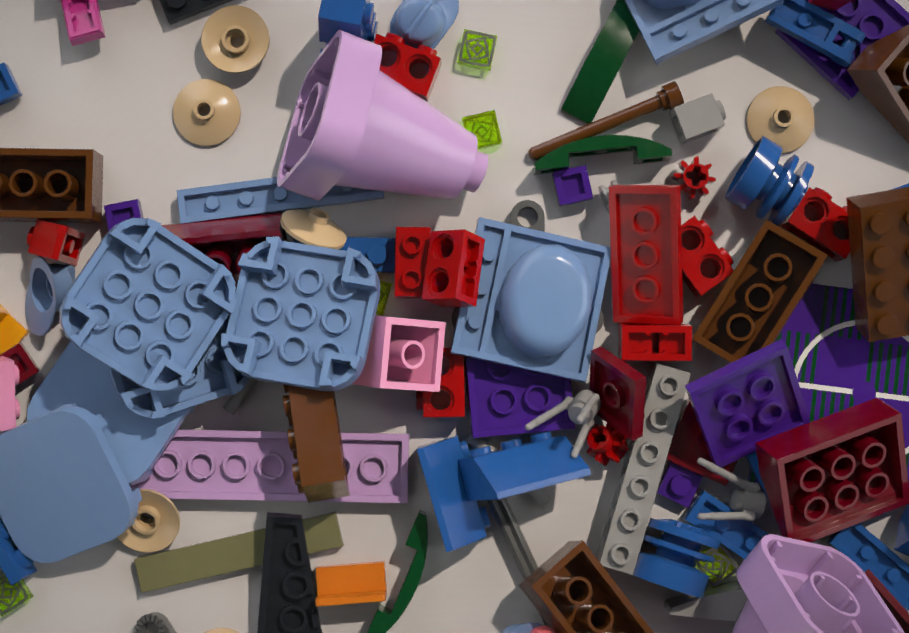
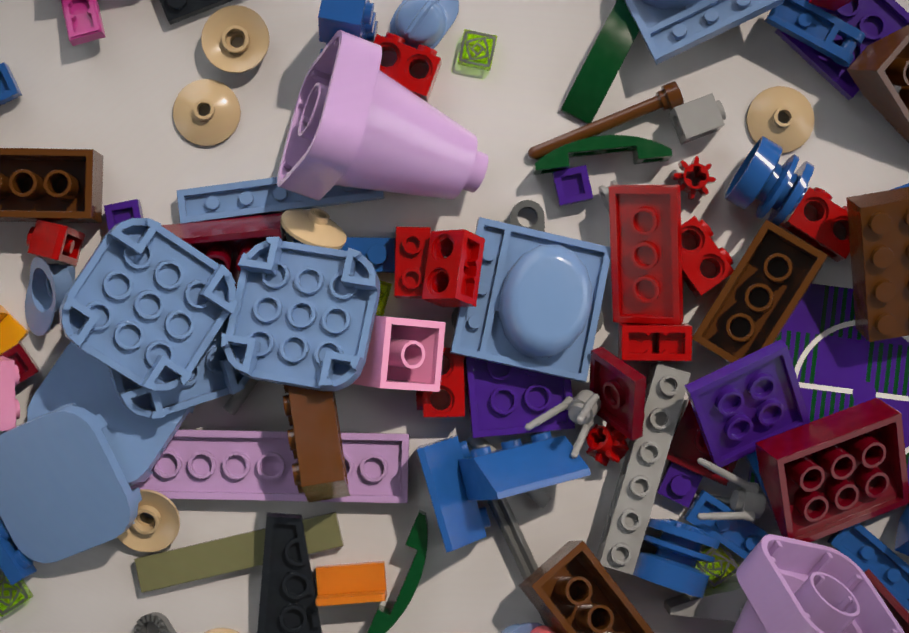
clear neon green tile [462,110,502,150] -> none

